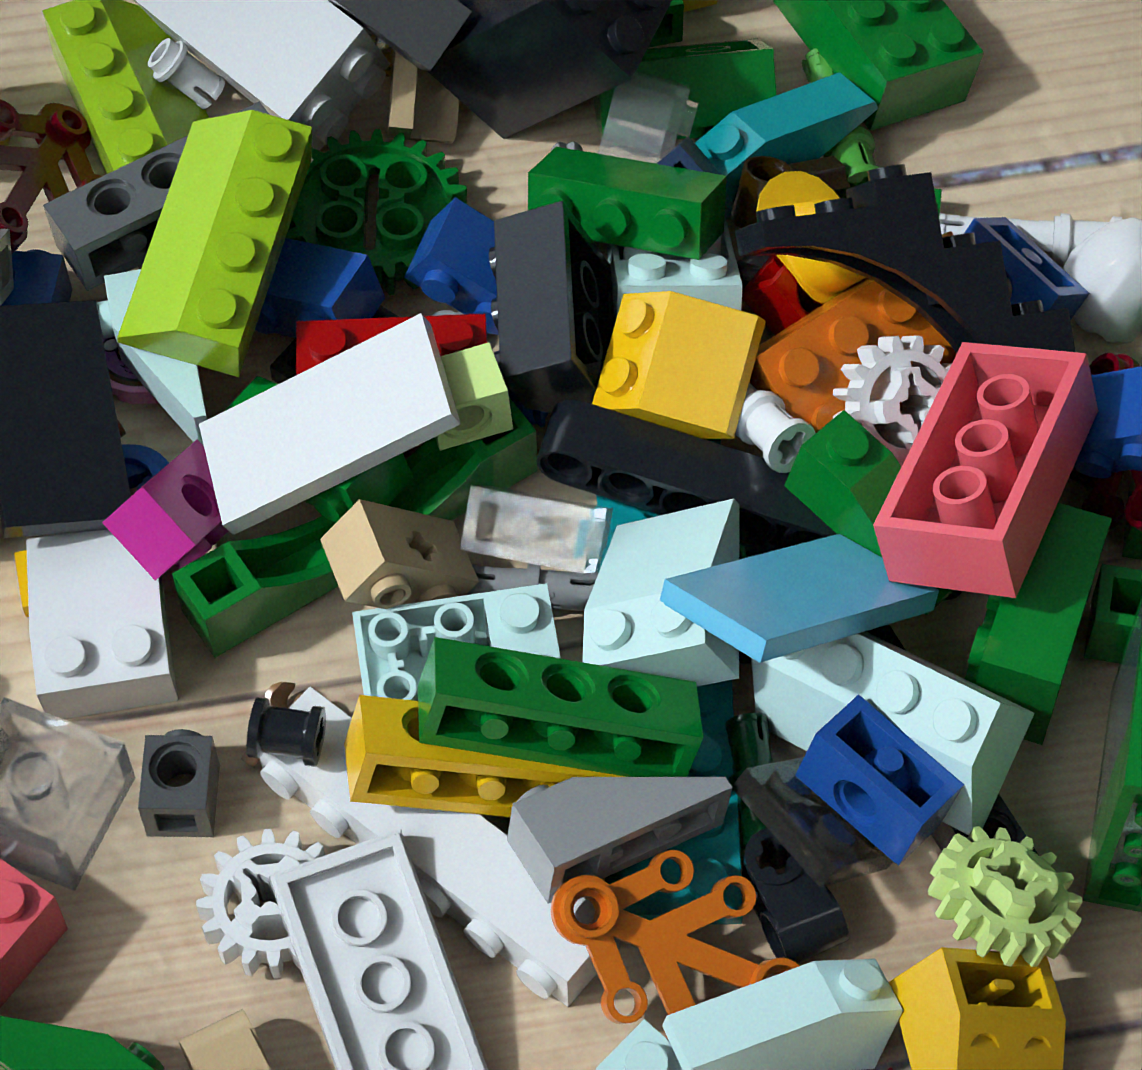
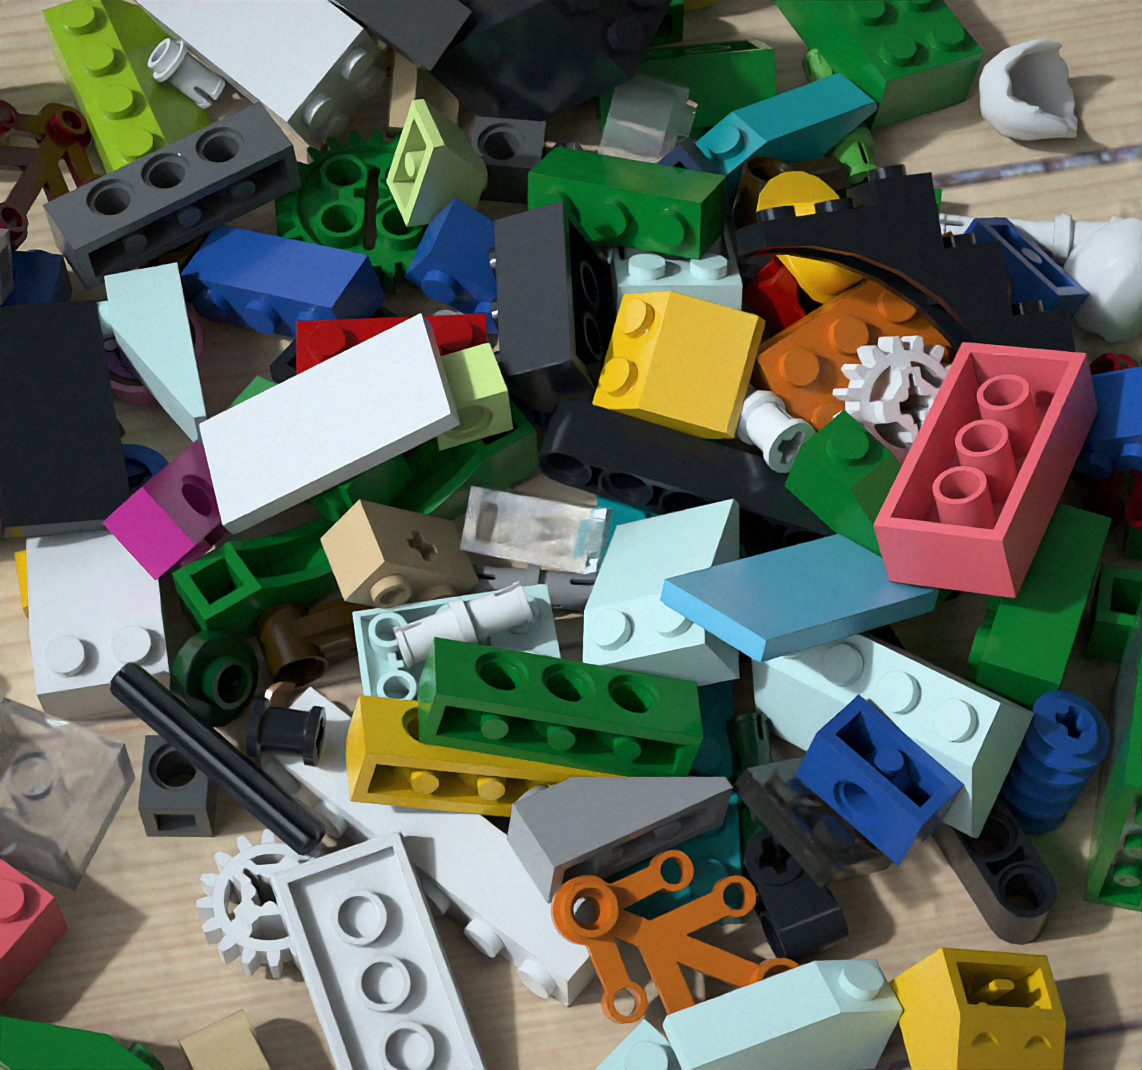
lime slope [117,110,312,377] -> none
yellowish green gear [928,826,1083,967] -> none
none -> black axle [110,662,326,856]
none -> dark green plate [169,629,259,728]
none -> dark brown piece [253,598,377,688]
none -> yellowish green slope [386,99,488,227]
none -> white pin [393,581,534,668]
none -> dark grey brick [469,116,547,204]
none -> white hair [979,39,1078,141]
none -> blue piece [999,690,1111,835]

